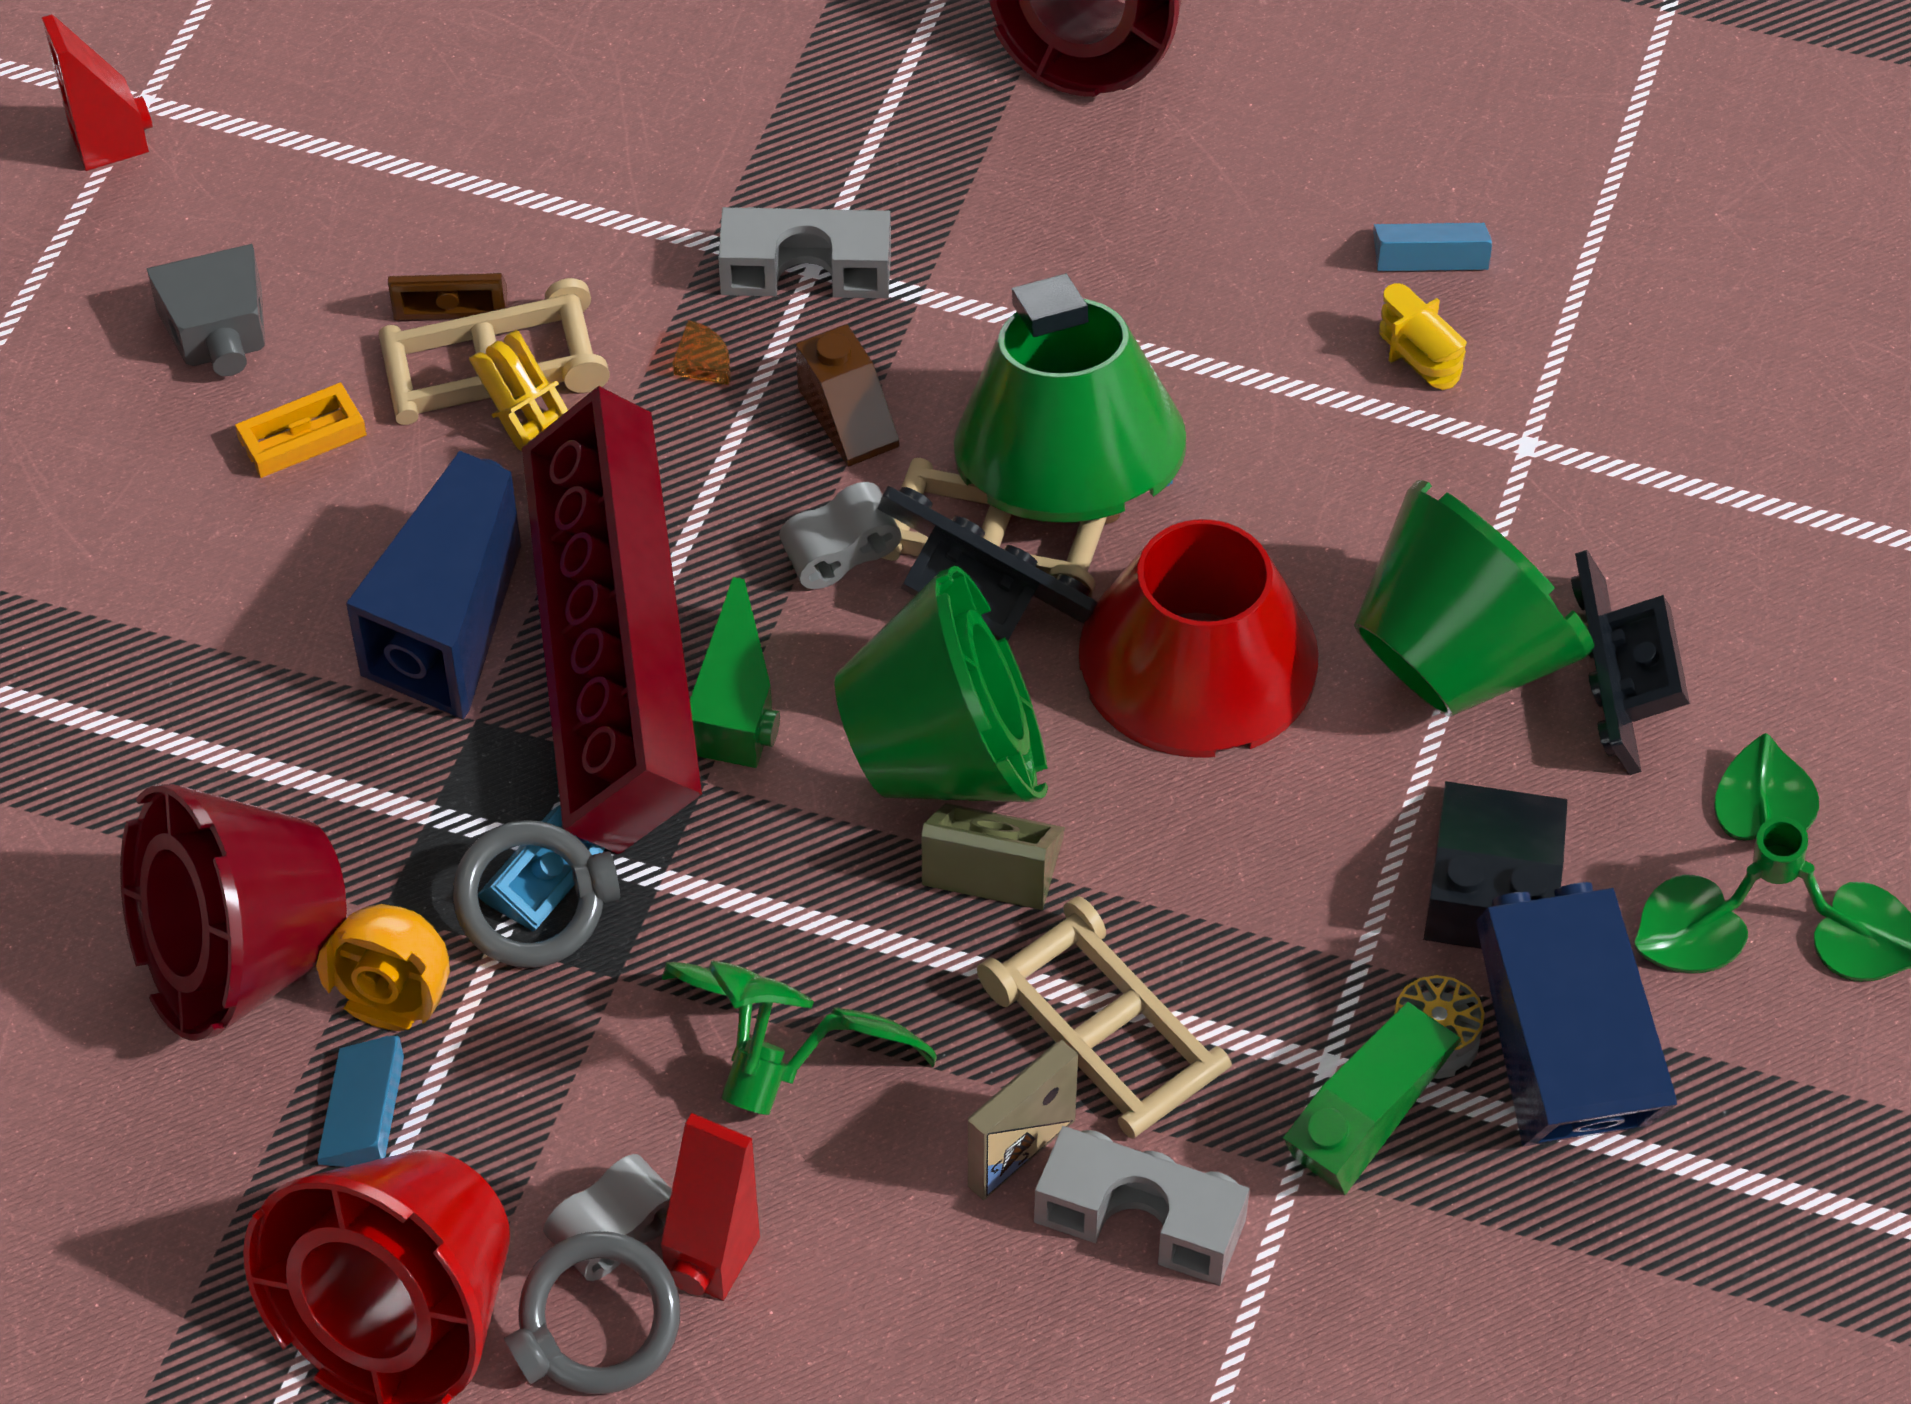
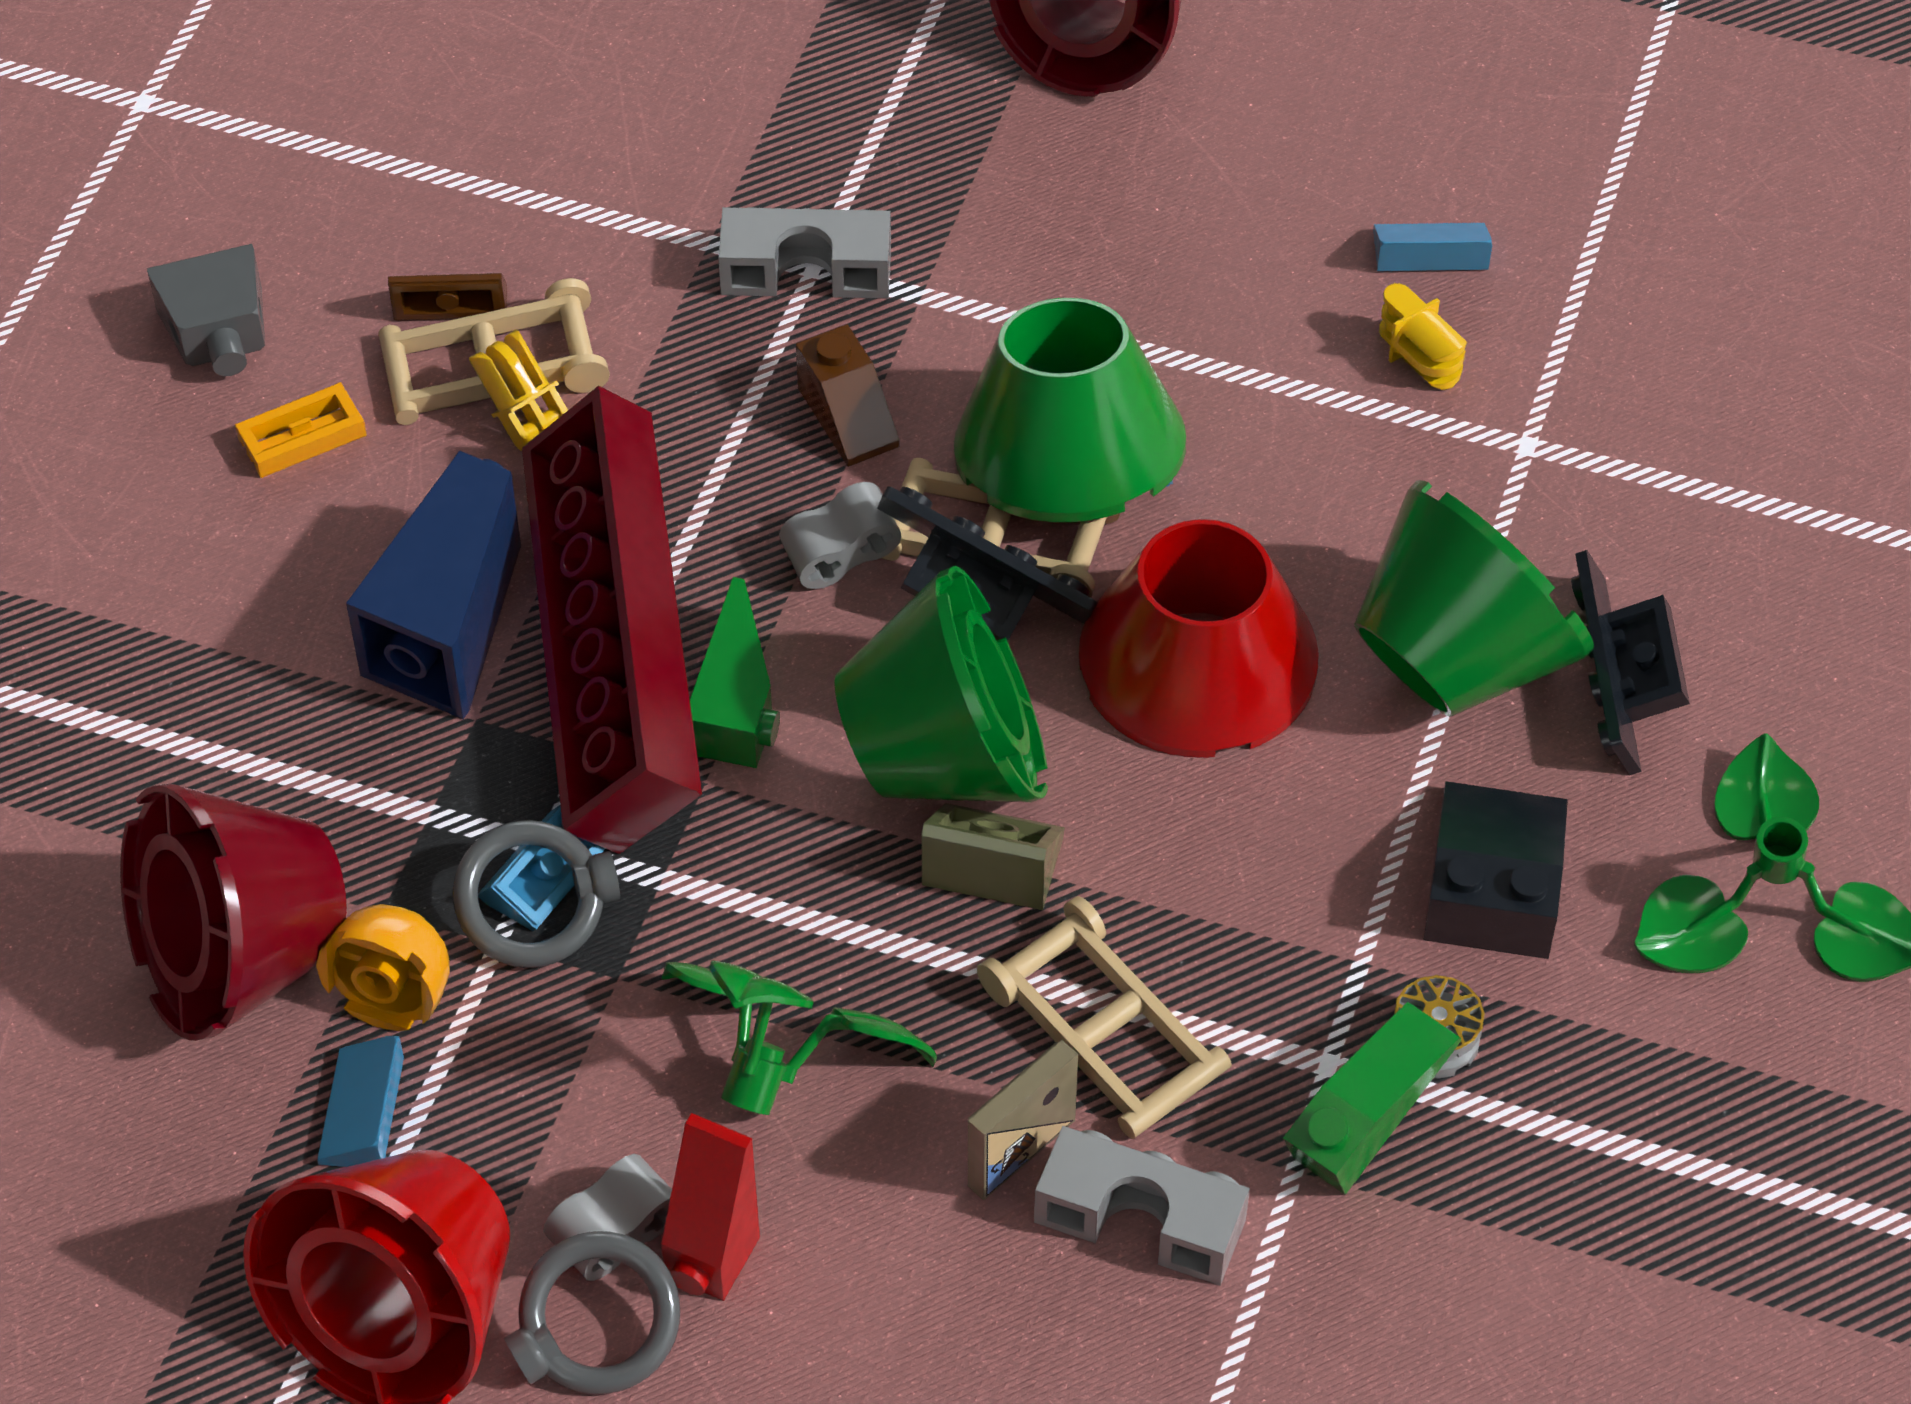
red slope [42,14,153,171] -> none
clear orange tile [673,320,731,385] -> none
tile [1011,273,1089,337] -> none
dark blue slope [1476,882,1677,1147] -> none

